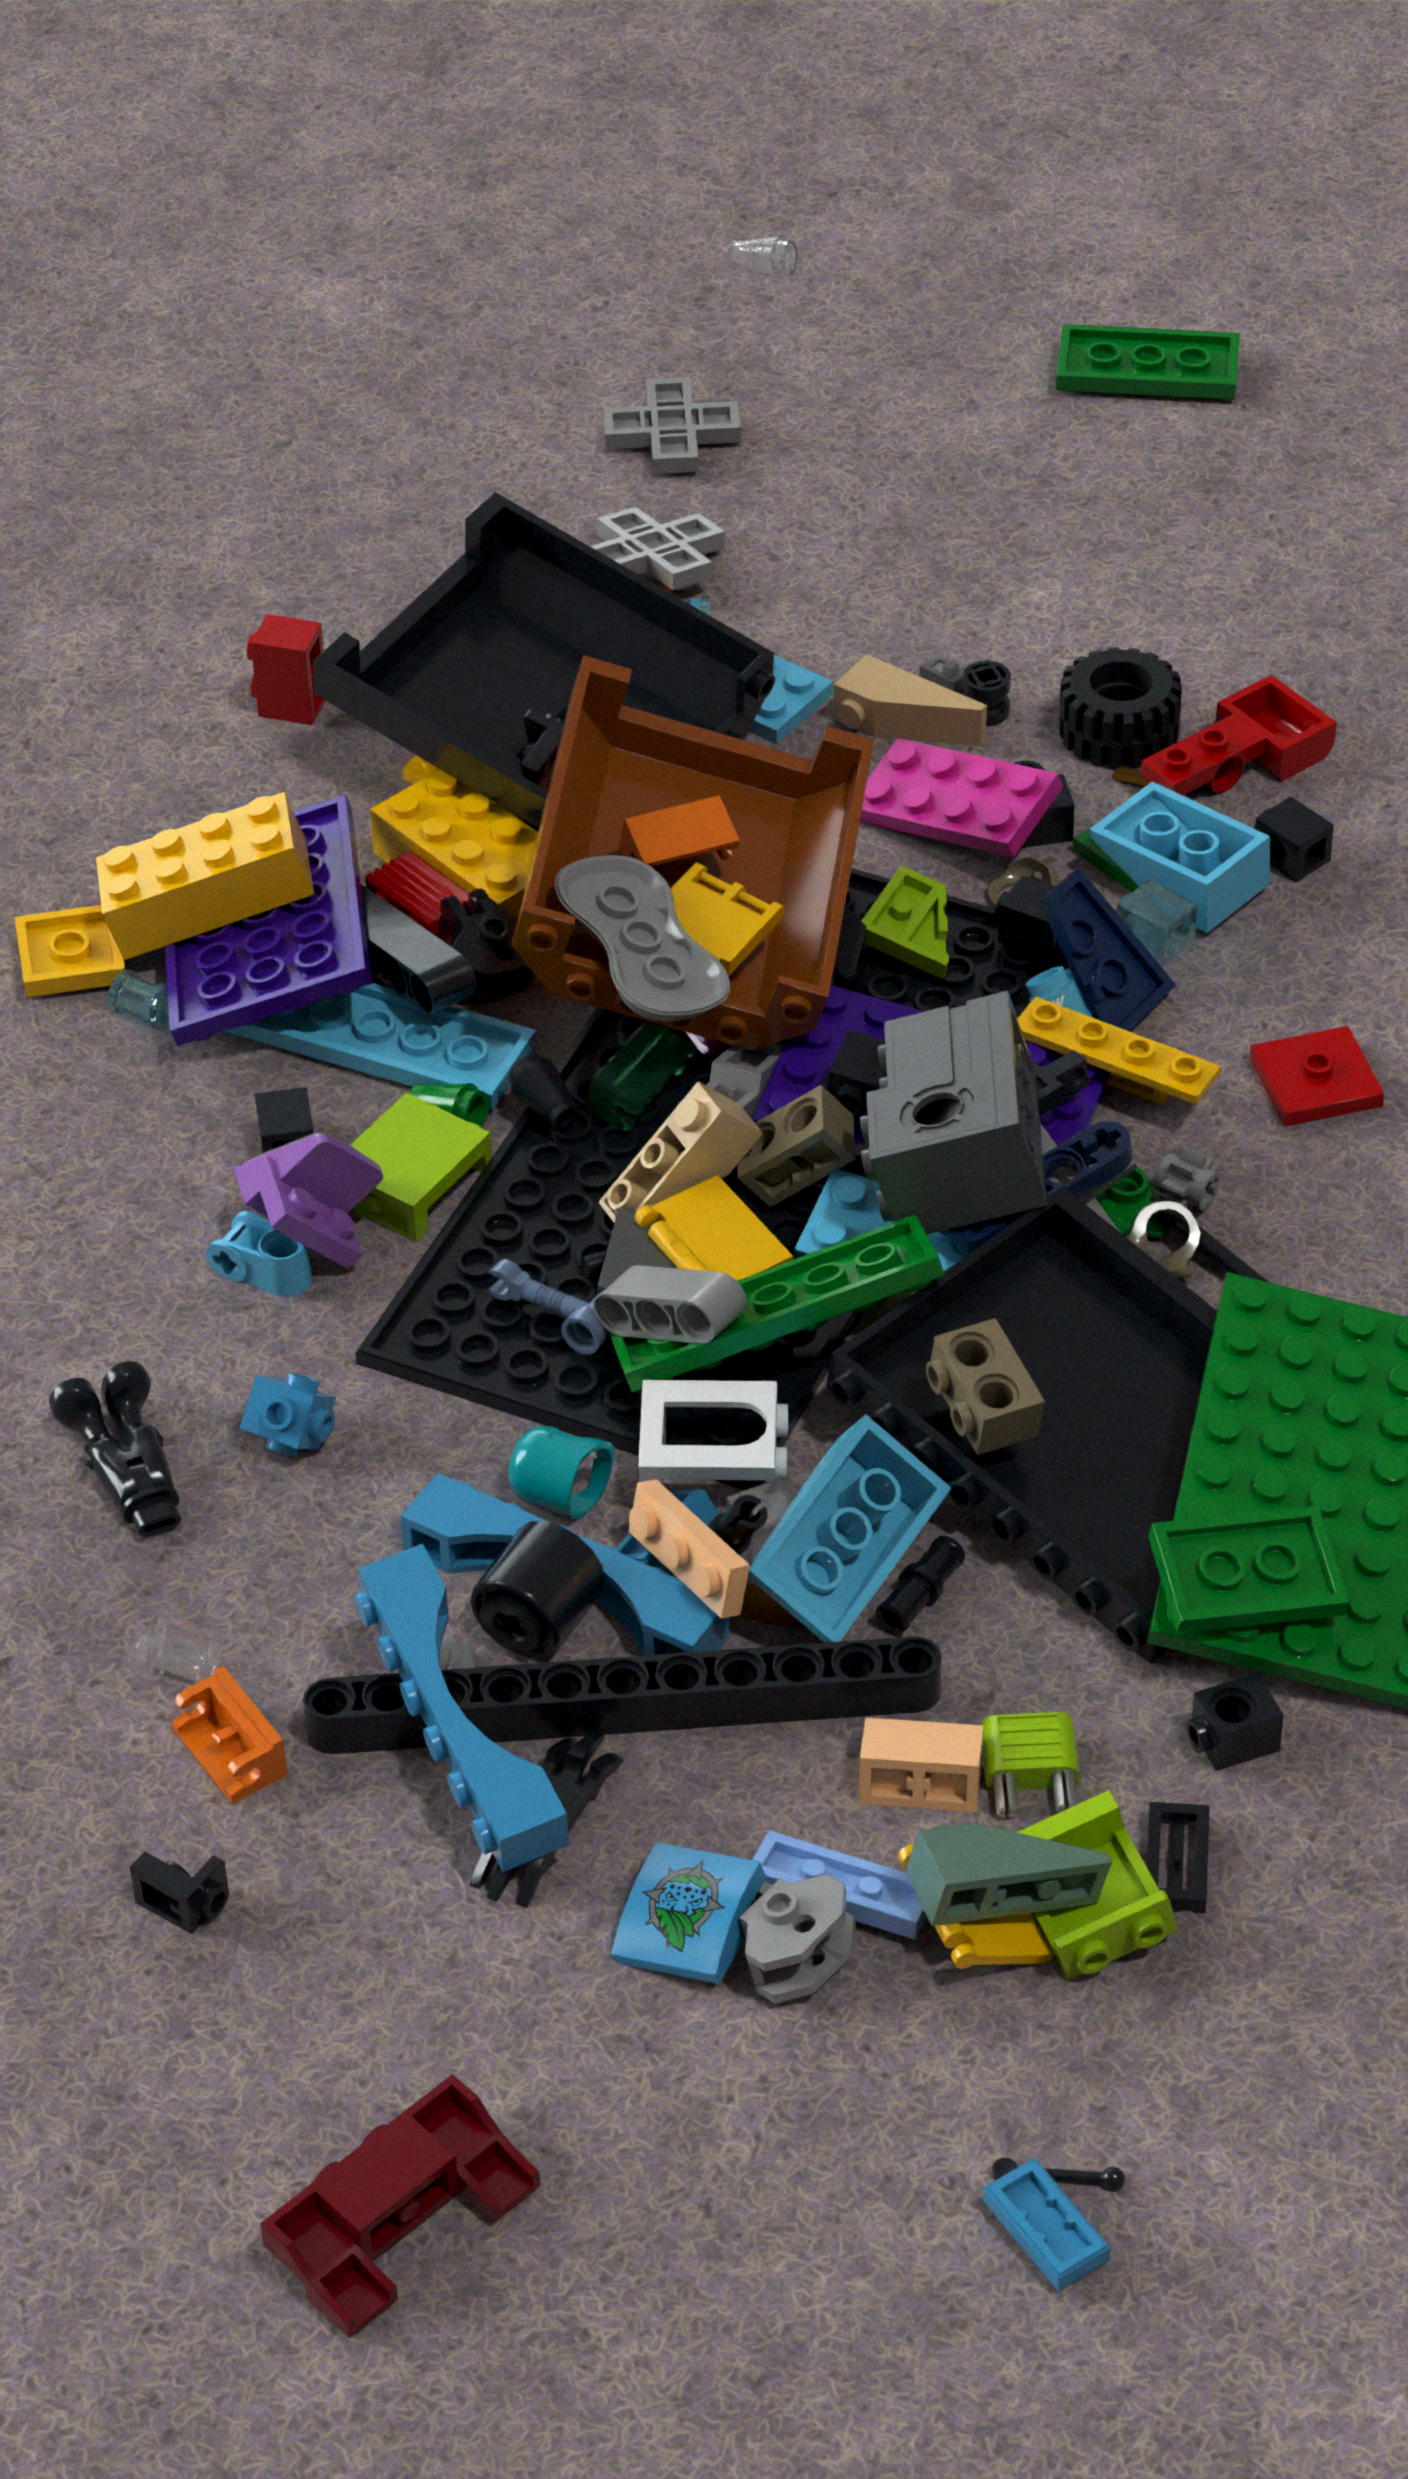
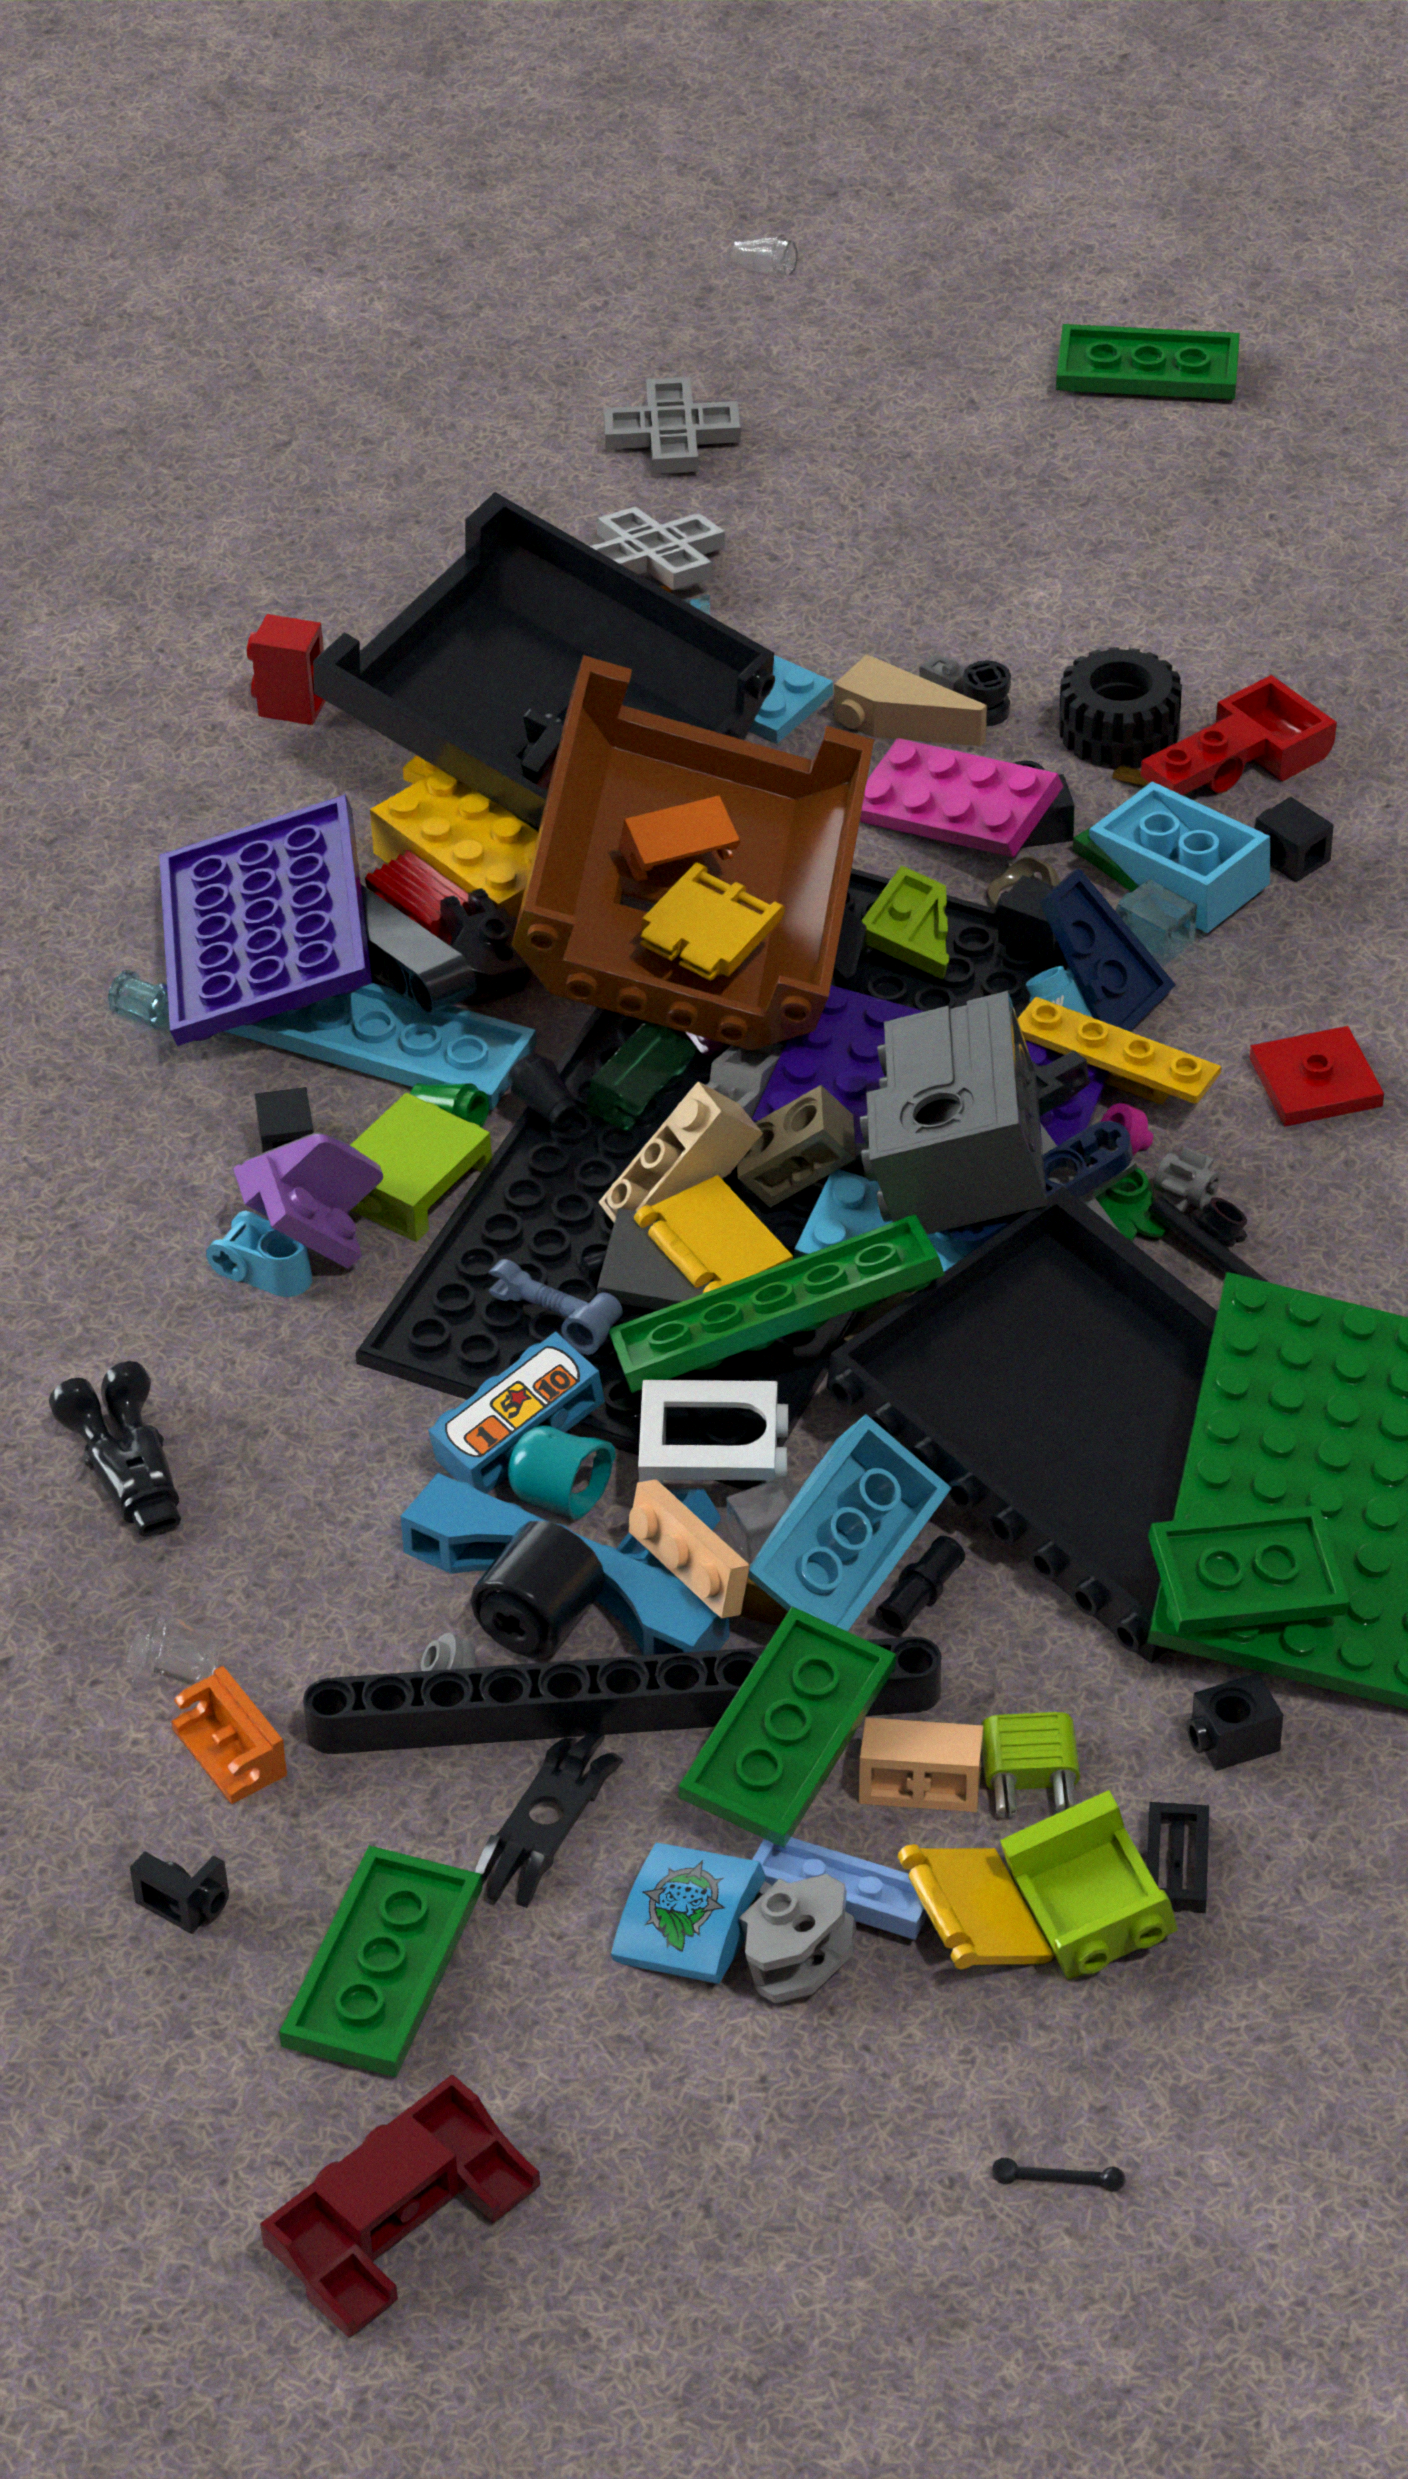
yellow plate [14,905,127,998] -> none
yellow brick [96,792,314,960] -> none
dark azure brick [240,1372,336,1457] -> none
dark azure arch [354,1543,569,1872] -> none
light grey plate [555,855,730,1021] -> none
light grey beam [593,1265,748,1344] -> none
black pin [707,1495,768,1556] -> none
black brick [827,1030,885,1119] -> none
sand green slope [905,1823,1112,1926] -> none
dark tan brick [926,1318,1045,1455] -> none
dark azure plate [983,2157,1111,2291] -> none
dark tan piece [1125,1201,1201,1278] -> none
none -> green plate [279,1845,483,2078]
none -> brick [428,1332,605,1494]
none -> green plate [678,1606,896,1848]
none -> dark pink tile [1100,1103,1153,1156]
none -> black plate [1191,1197,1247,1247]

